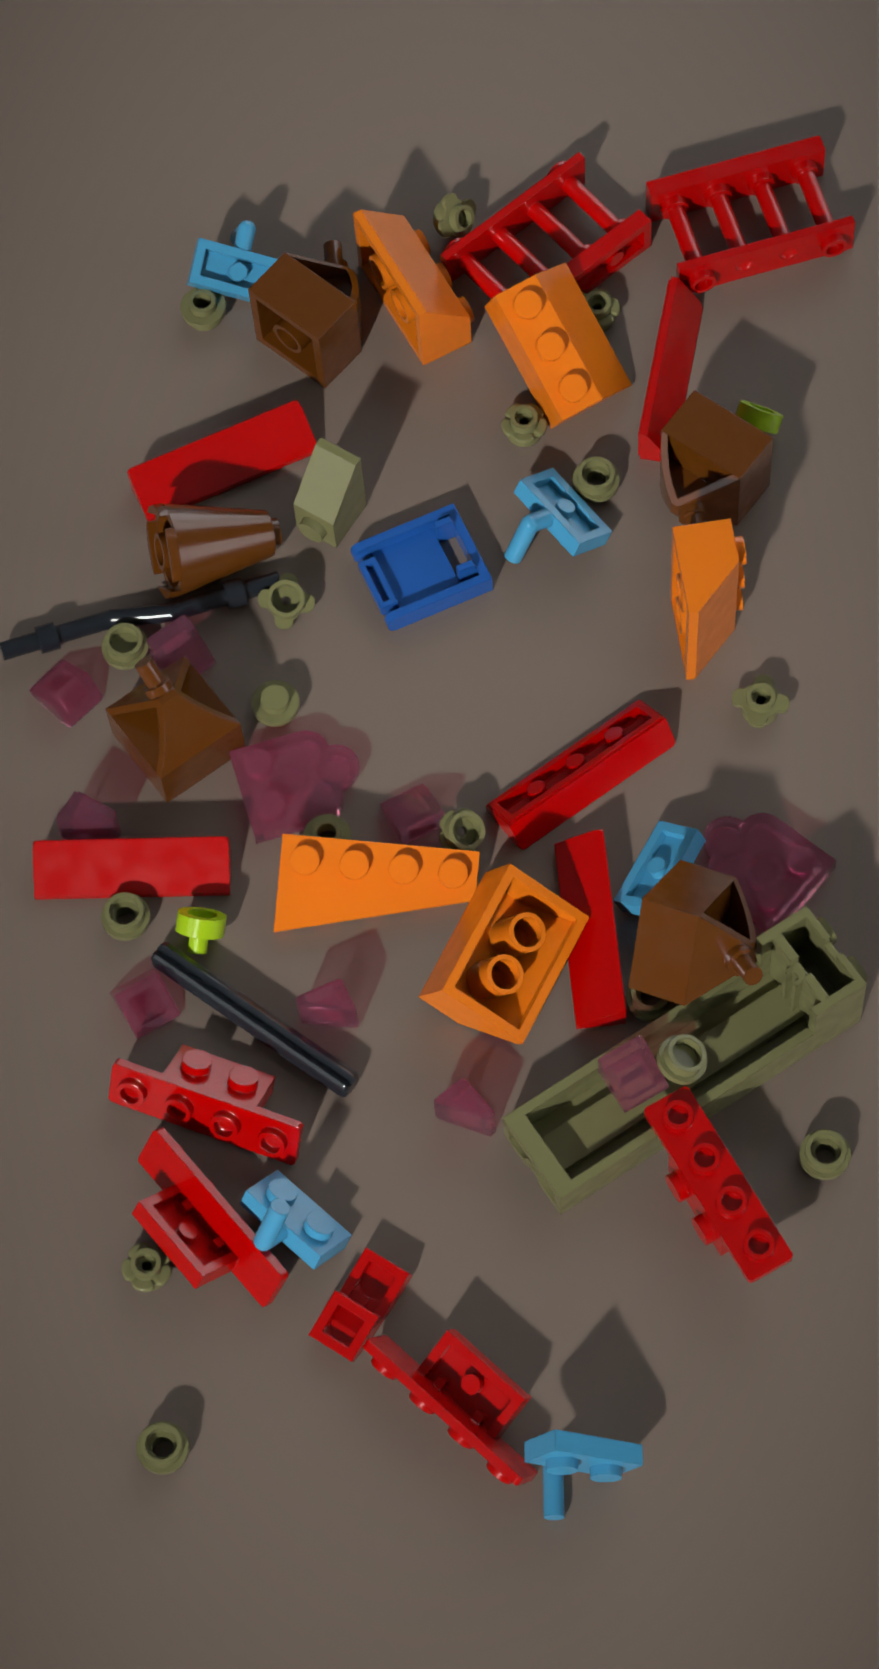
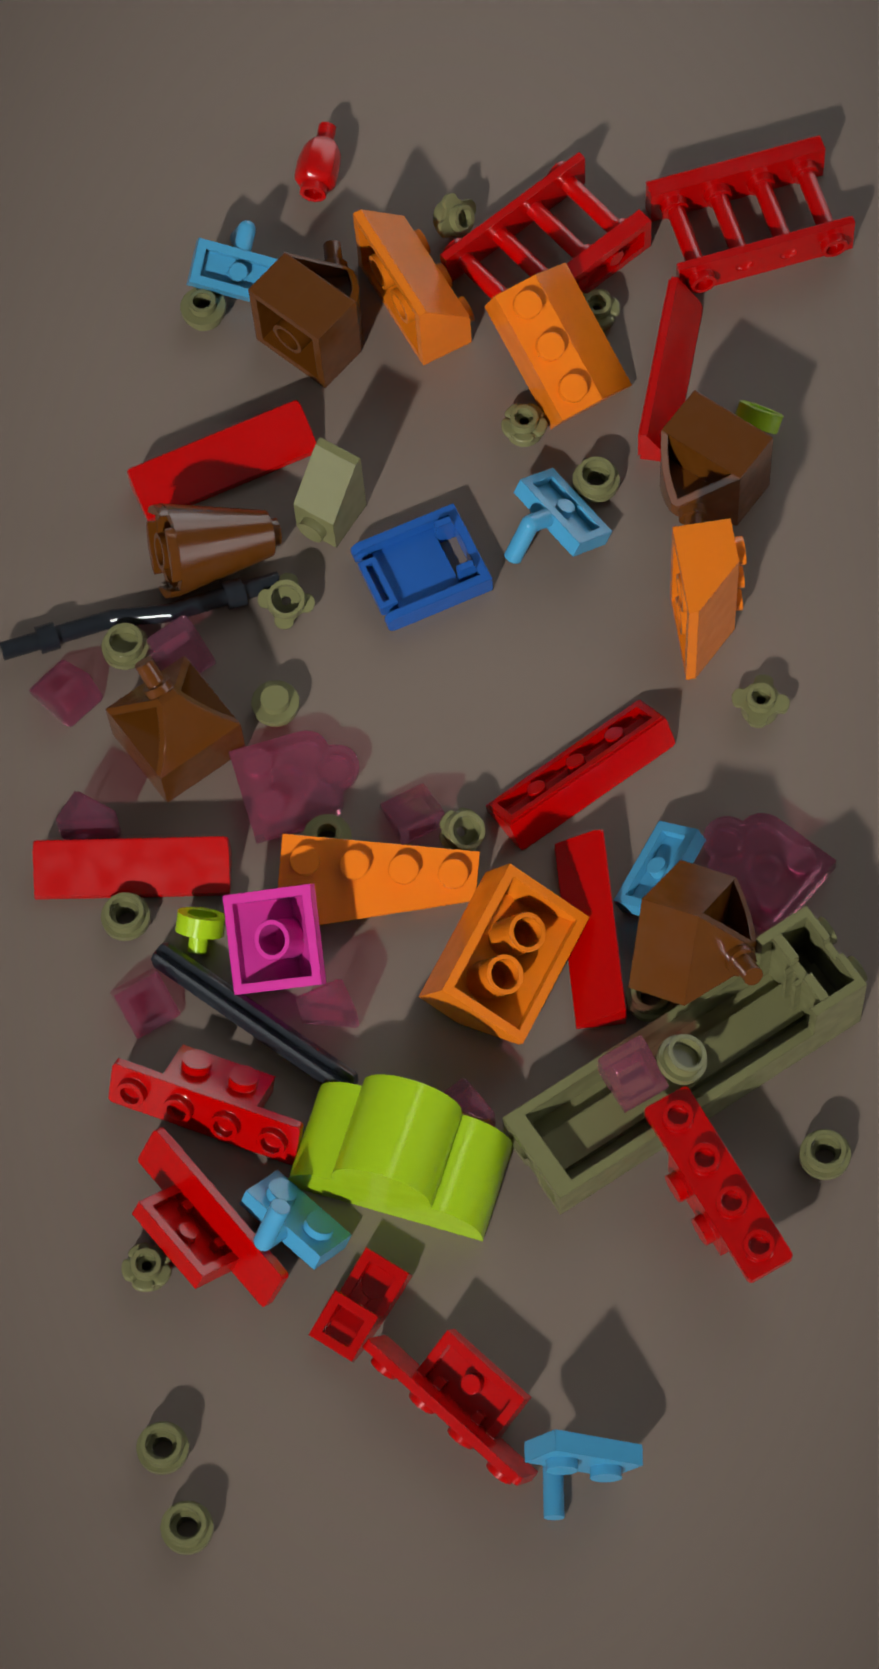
none -> olive plate [160,1500,214,1555]
none -> dark pink slope [222,884,327,995]
none -> lime brick [288,1074,513,1241]
none -> red plant [294,122,341,202]

